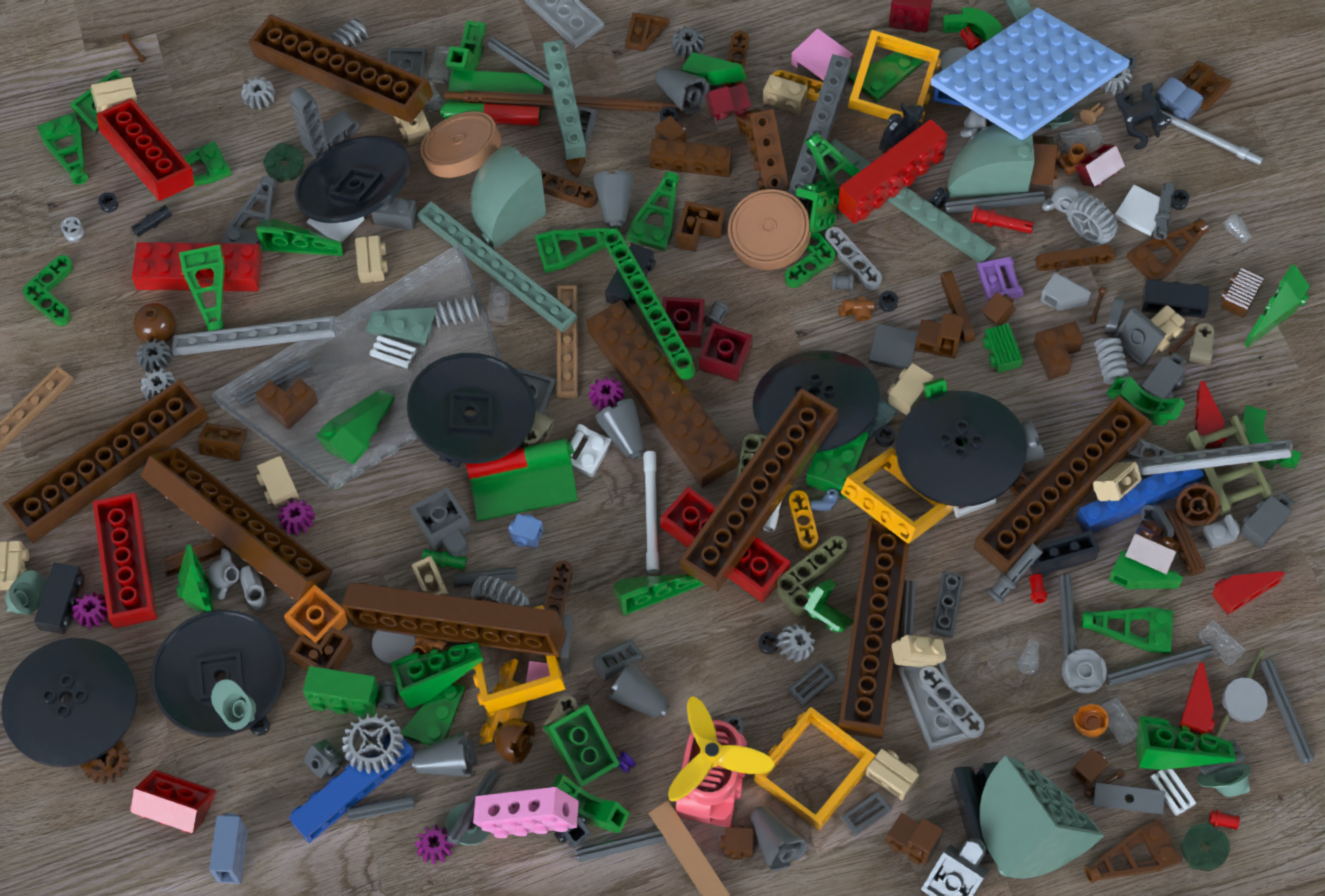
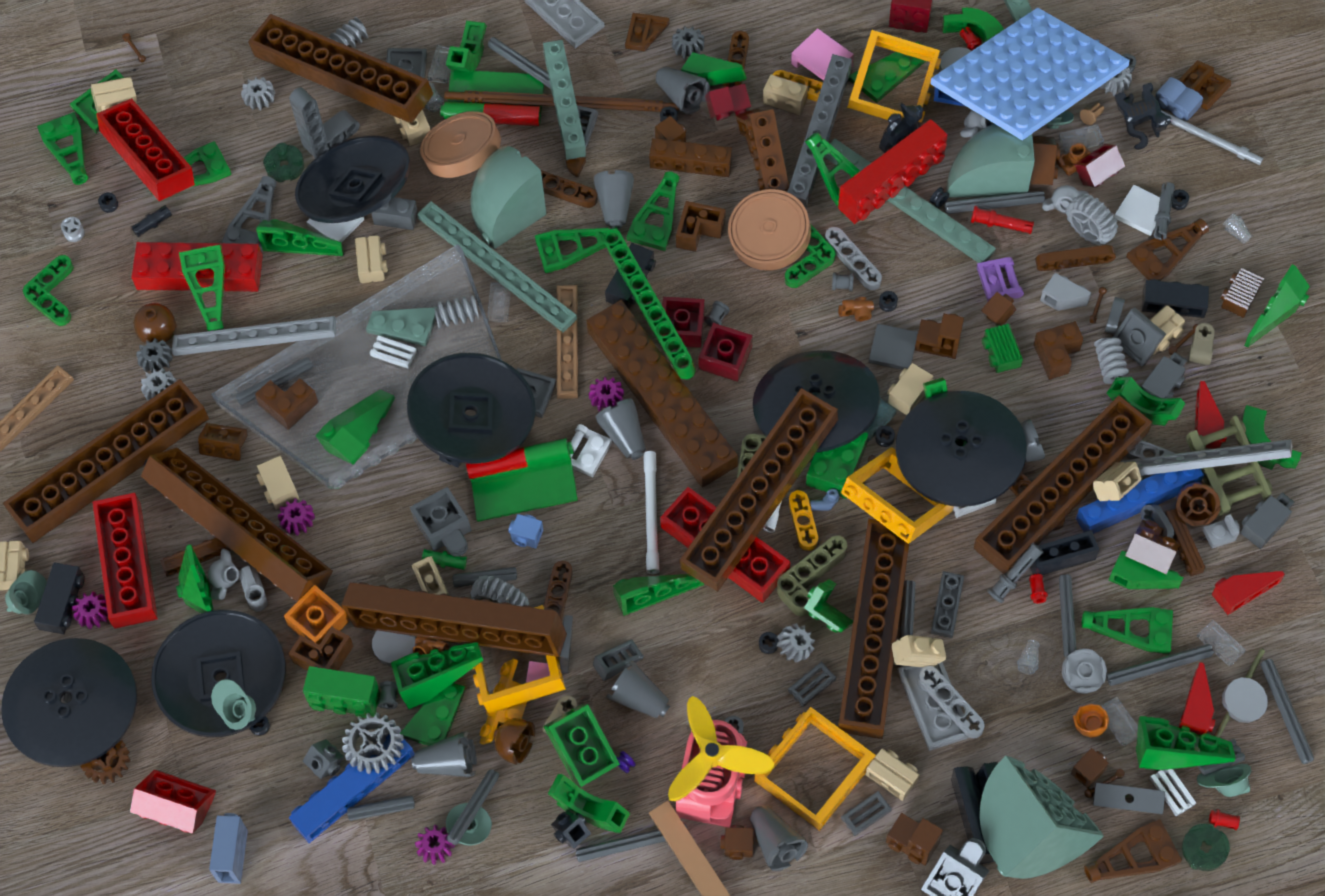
bright pink brick [473,787,579,838] -> none
dark tan piece [523,411,556,447] -> none
green bracket [796,180,839,233] -> none
reddish brown beam [940,270,975,343] -> none

